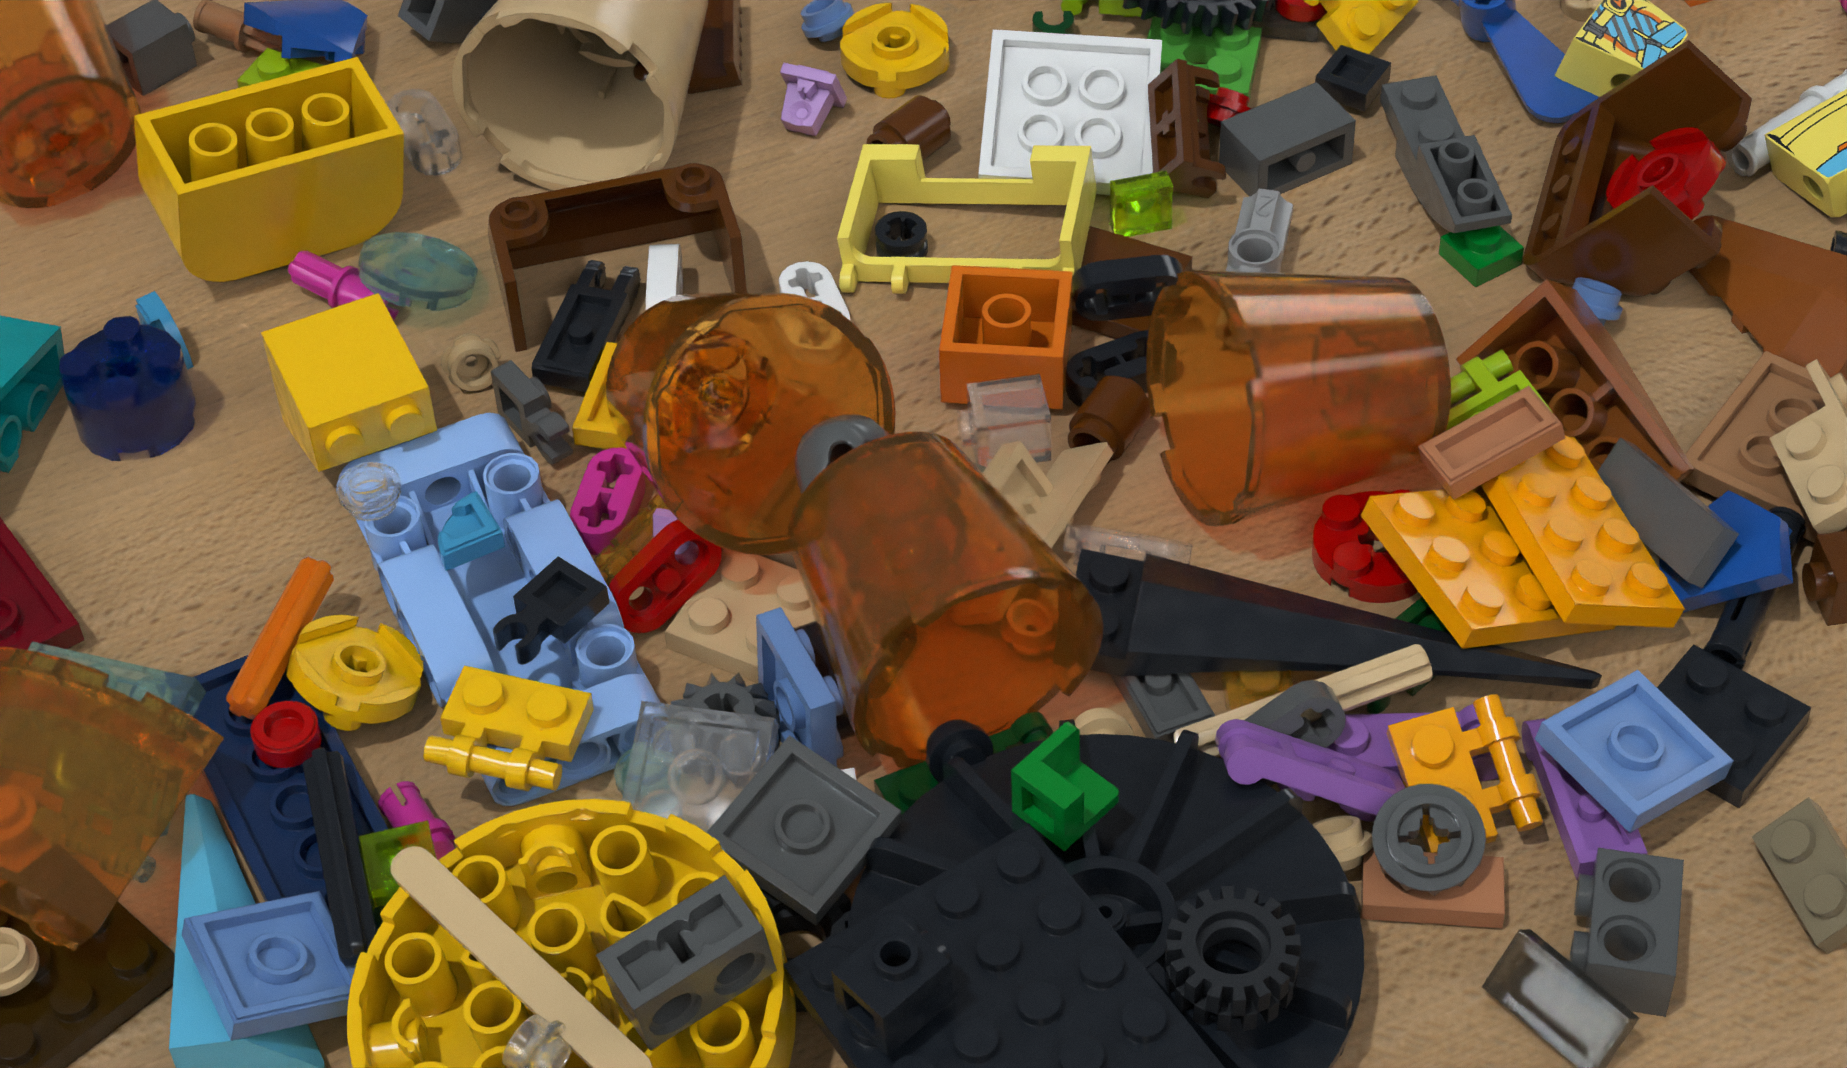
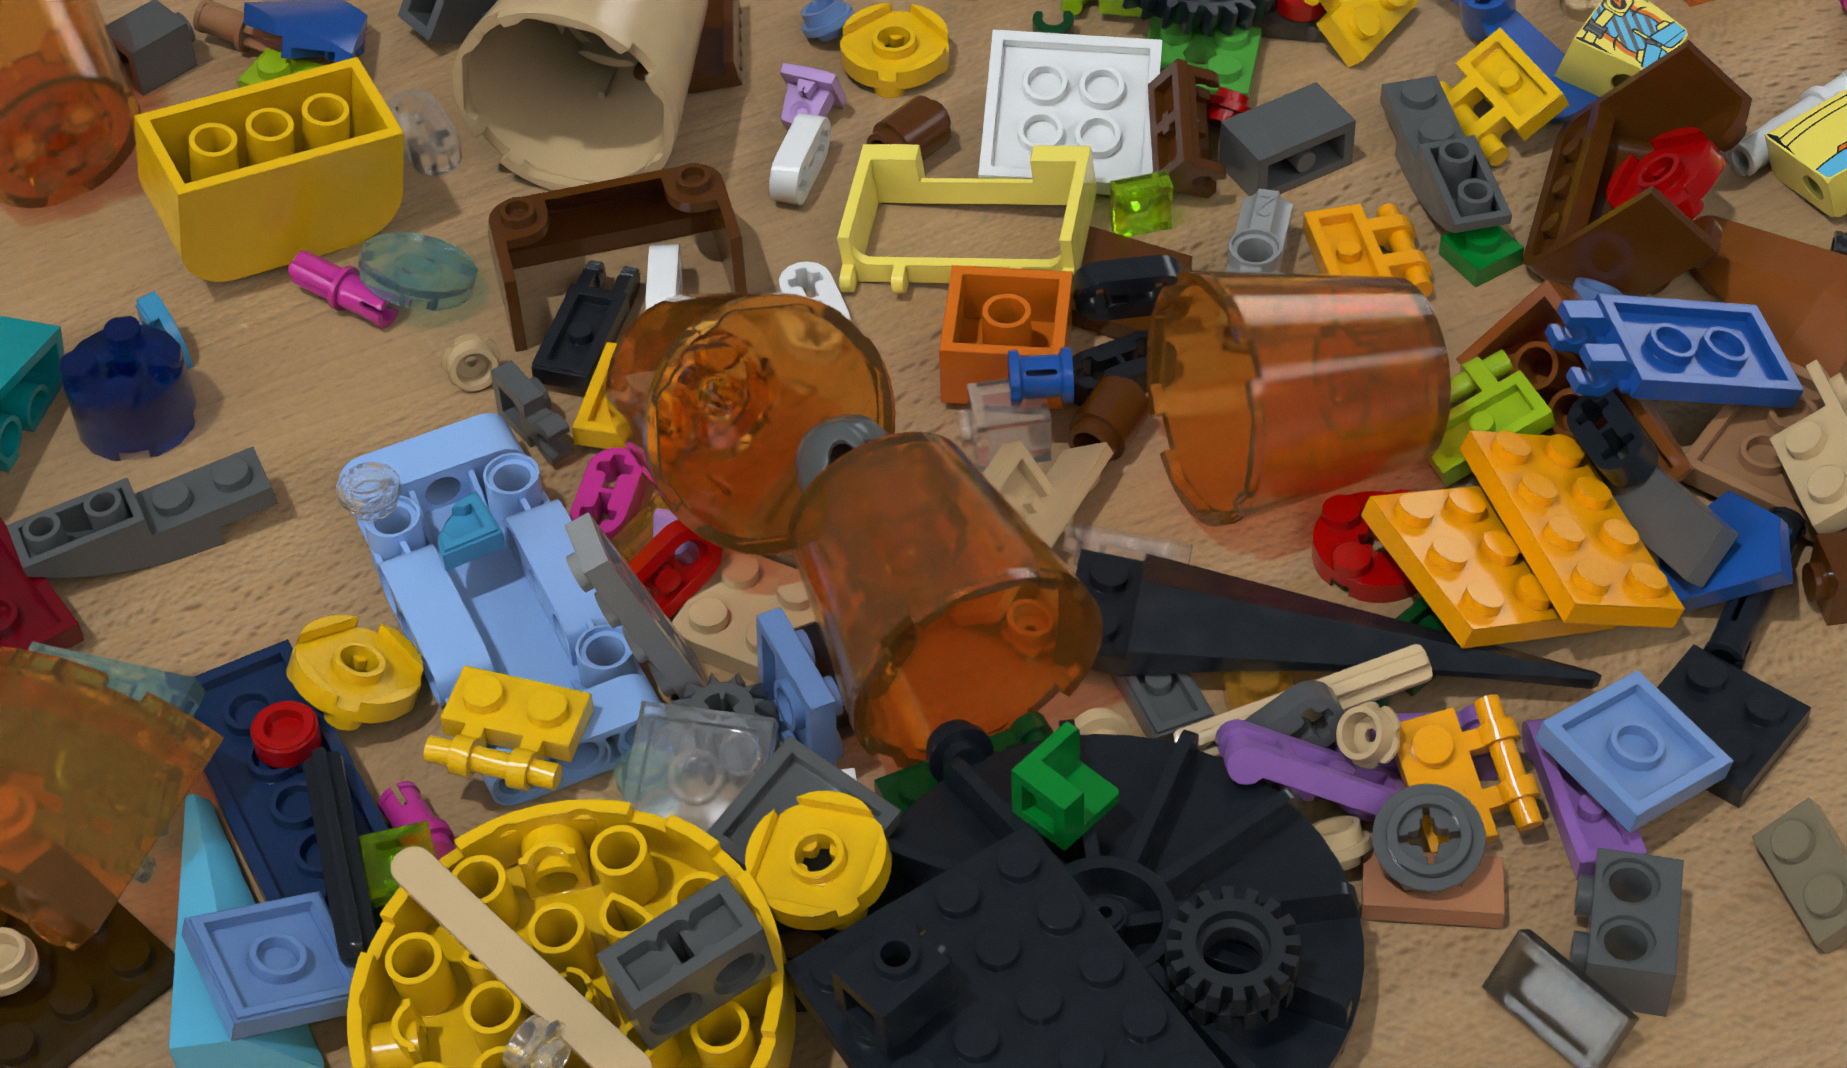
orange axle [226,557,334,720] -> none
yellow slope [261,293,437,472] -> none
black plate [493,556,609,665] -> none
black bush [875,211,928,257] -> none
black plate [1315,45,1391,112] -> none
nougat tile [1418,386,1565,500] -> none
none -> dark grey slope [6,447,278,578]
none -> light grey plate [564,512,707,699]
none -> yellow plate [745,791,892,930]
none -> white beam [769,113,831,205]
none -> blue bush [1007,347,1074,406]
none -> light orange plate [1303,203,1434,309]
none -> tan plate [1336,701,1401,770]
none -> yellow plate [1440,27,1570,166]
none -> blue tile [1544,293,1804,408]
none -> black beam [1567,391,1659,488]

